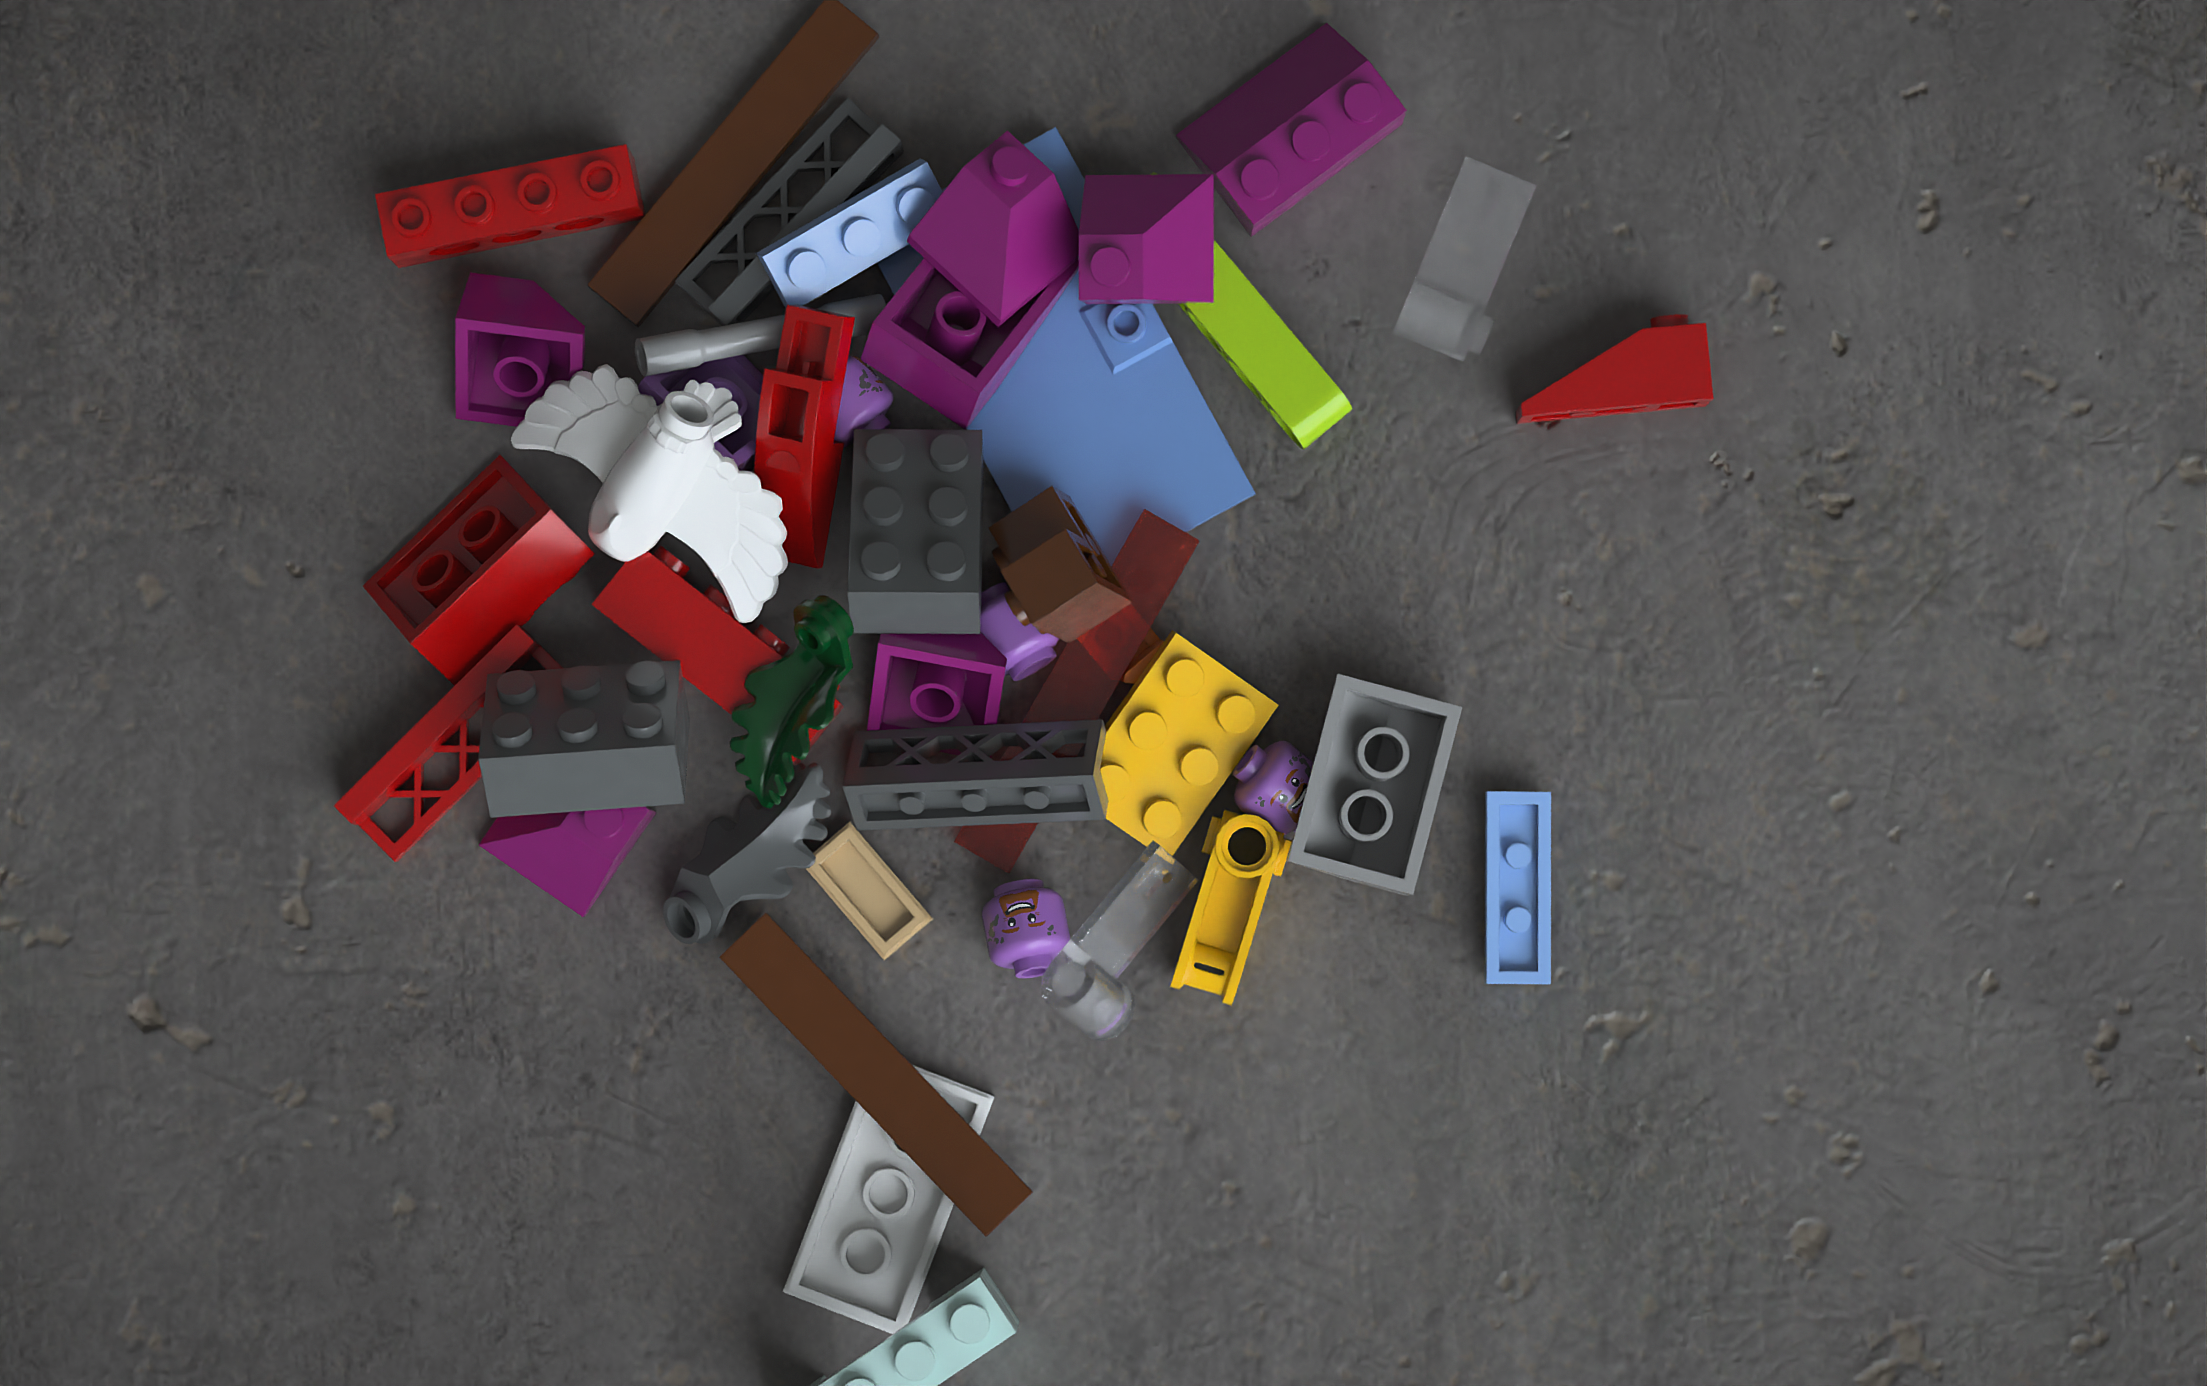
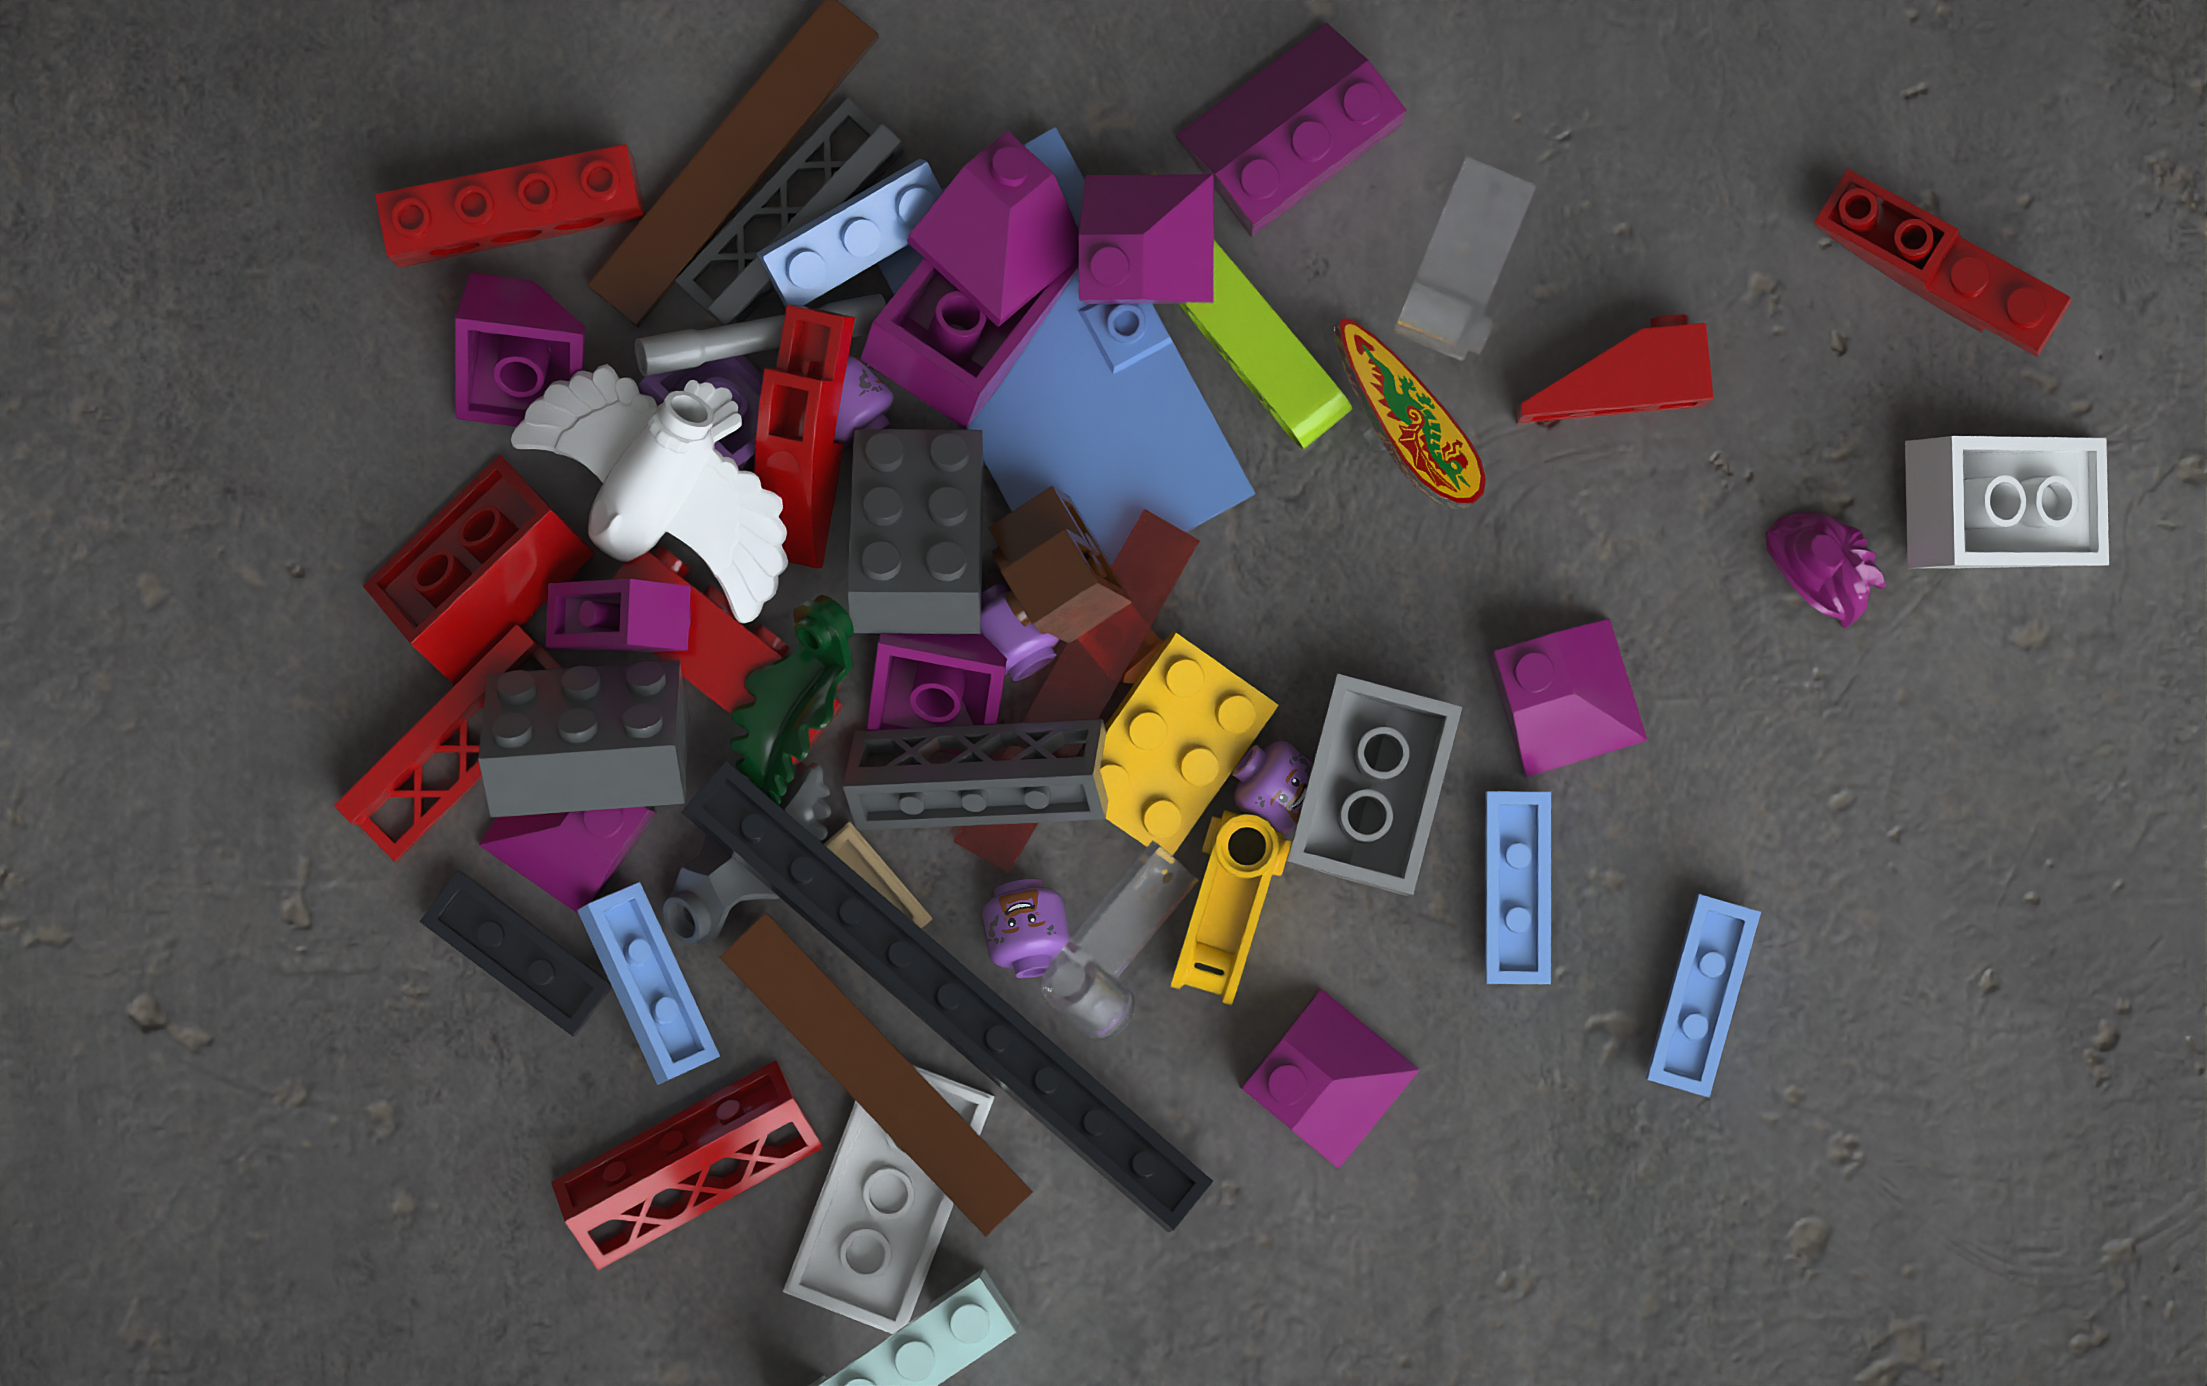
none -> black plate [419,870,612,1037]
none -> magenta slope [546,579,691,652]
none -> red fence [551,1060,824,1270]
none -> light blue plate [577,882,720,1085]
none -> black plate [681,761,1213,1232]
none -> magenta slope [1240,988,1419,1169]
none -> shield [1334,318,1486,509]
none -> magenta slope [1487,619,1648,778]
none -> light blue plate [1645,894,1761,1098]
none -> magenta hat [1765,512,1885,629]
none -> red slope [1814,168,2071,357]
none -> white slope [1905,436,2109,568]

